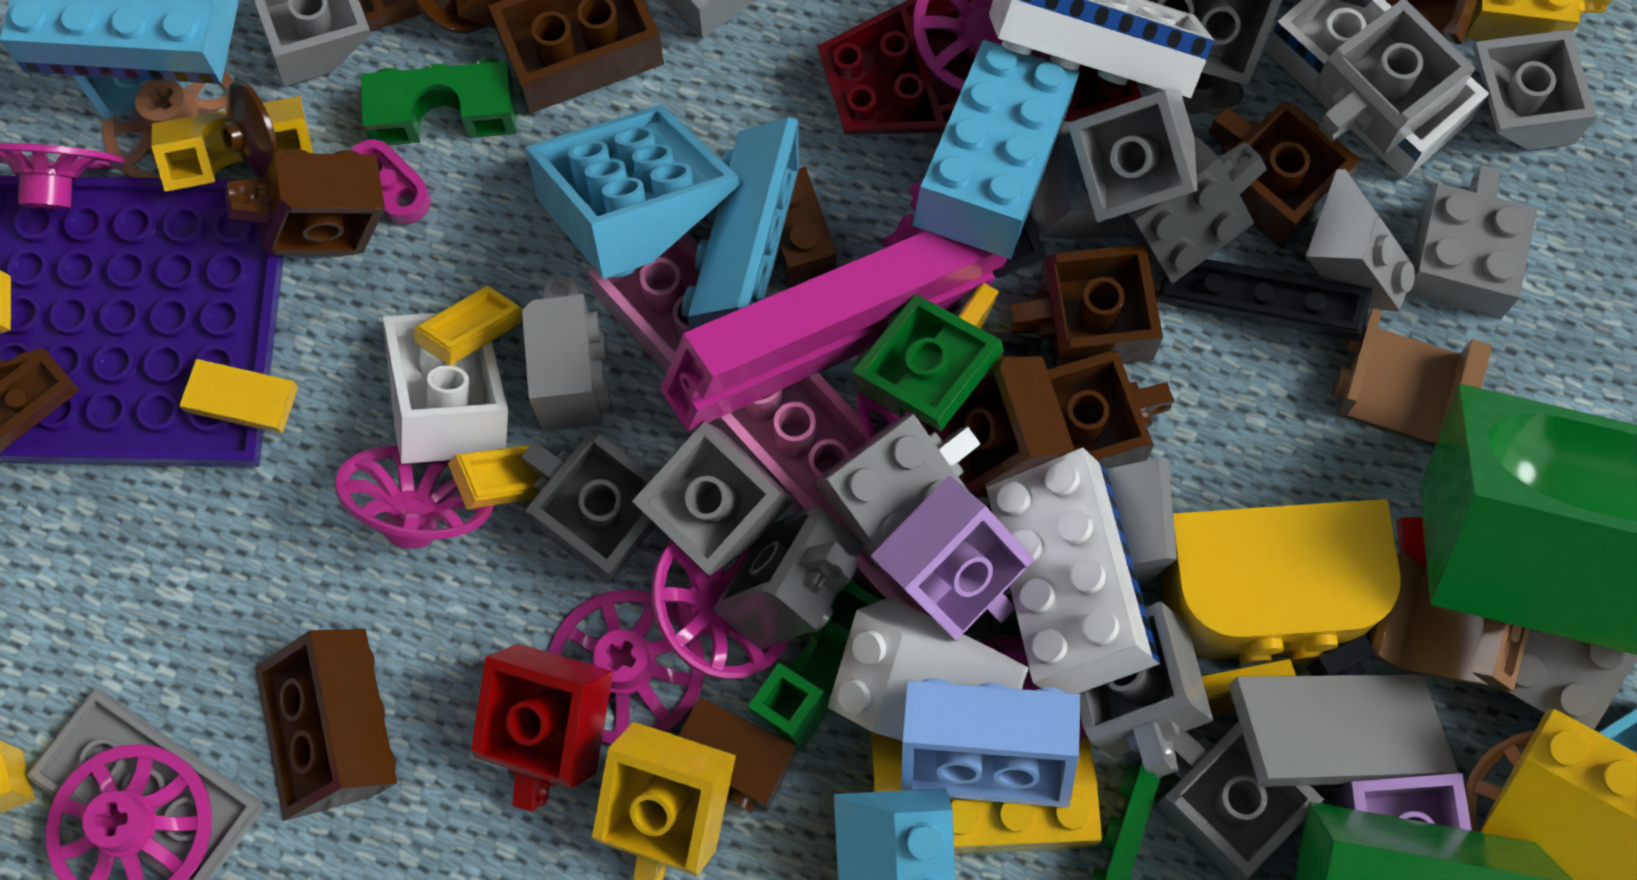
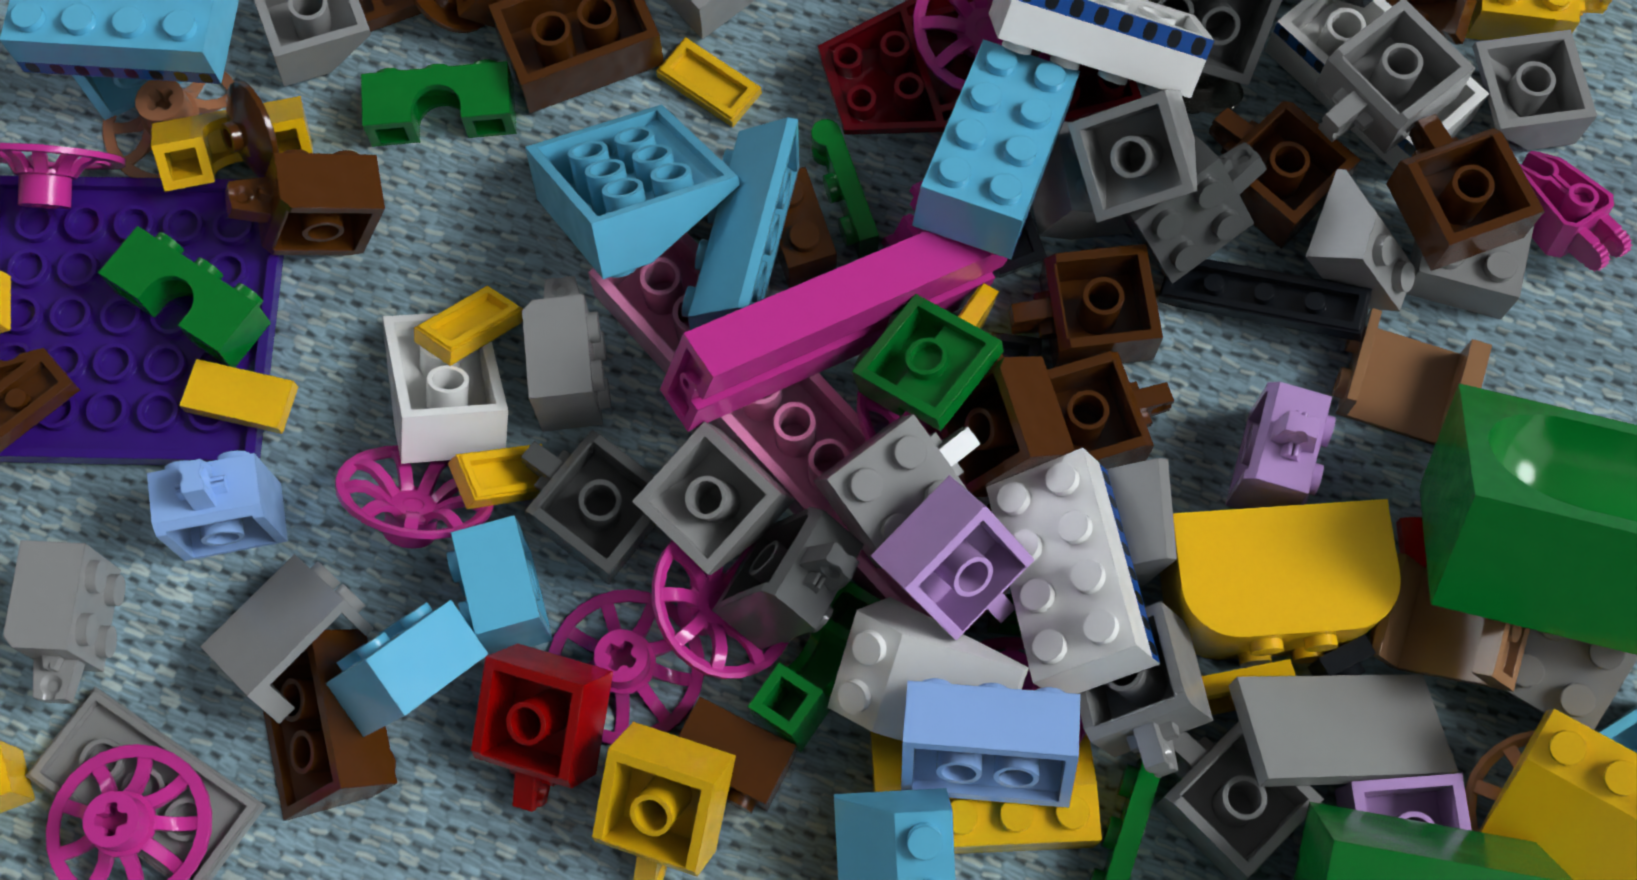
dark pink plate [351,139,431,224] -> none
none -> light grey hinge [3,540,126,704]
none -> green arch [98,226,271,367]
none -> light blue hinge [147,451,288,561]
none -> light grey panel [200,554,374,724]
none -> medium azure brick [326,600,488,737]
none -> medium azure brick [446,515,553,654]
none -> yellow tile [656,37,762,128]
none -> green plate [811,119,879,259]
none -> lavender hinge [1225,382,1336,509]
none -> reddish brown hinge [1386,114,1545,271]
none -> dark pink hinge [1519,151,1633,272]

